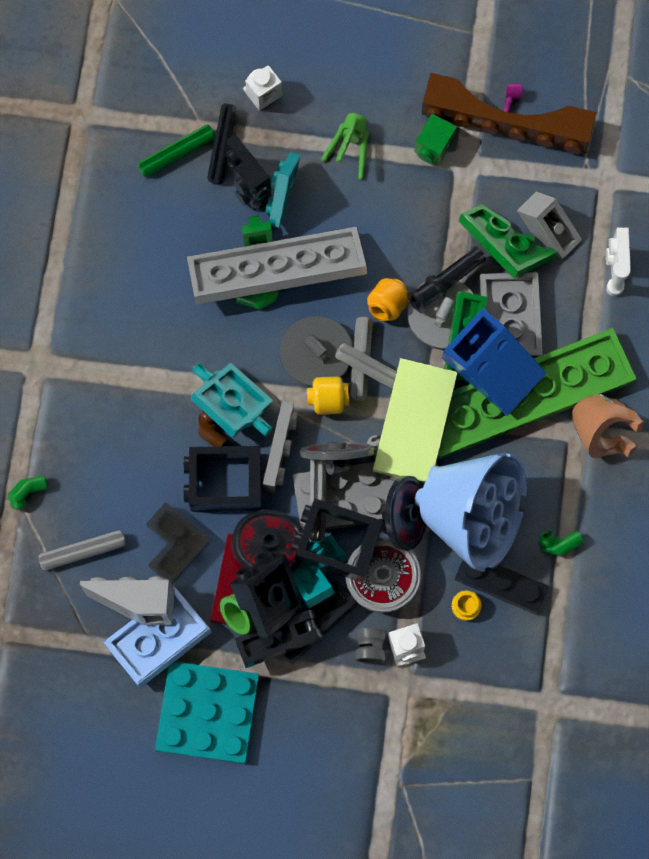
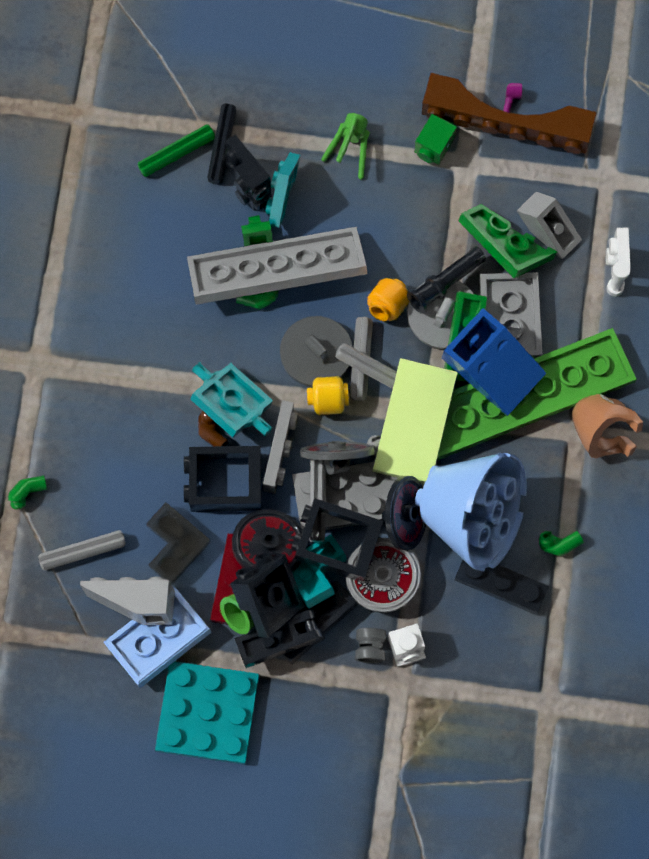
white brick [243,65,282,111] -> none
yellow plate [451,591,482,621] -> none

